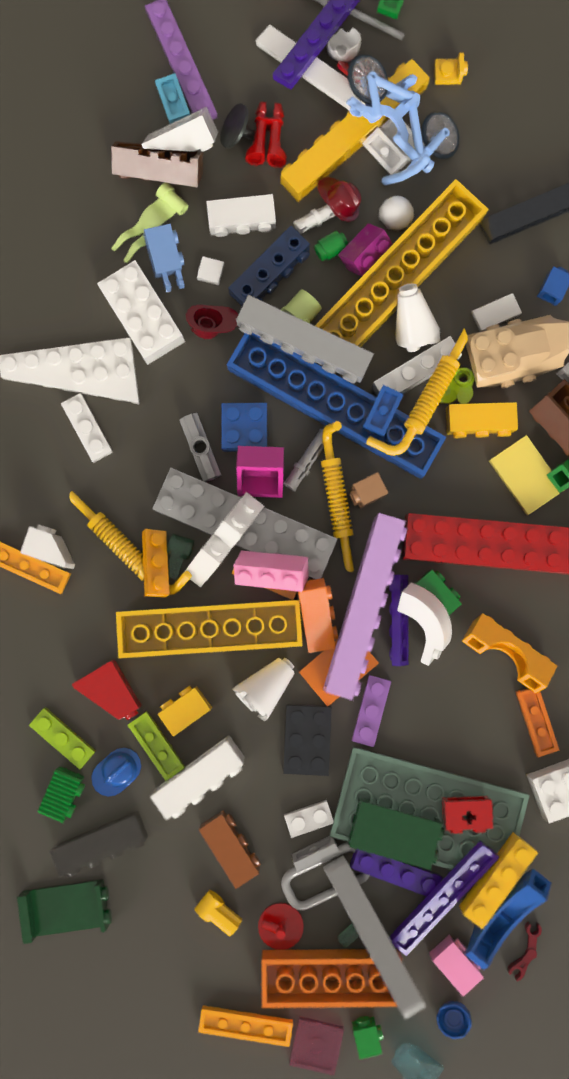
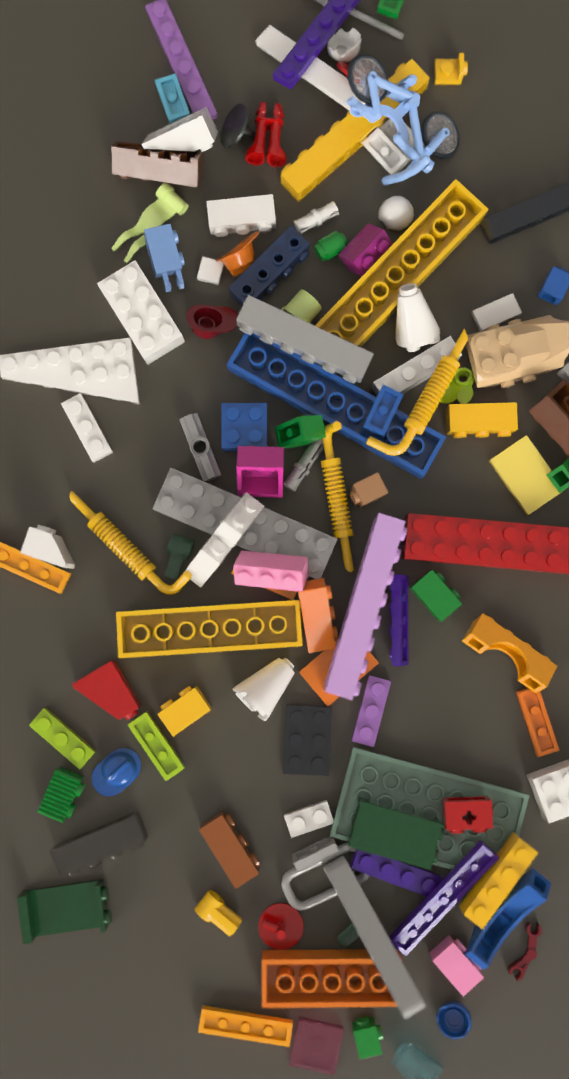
light orange plate [142,529,169,598] -> none
white brick [150,735,245,820] -> none
dark red piece [317,177,361,222] -> none
white arch [397,583,452,666] -> none
none -> orange piece [216,231,260,276]
none -> green brick [274,415,326,448]

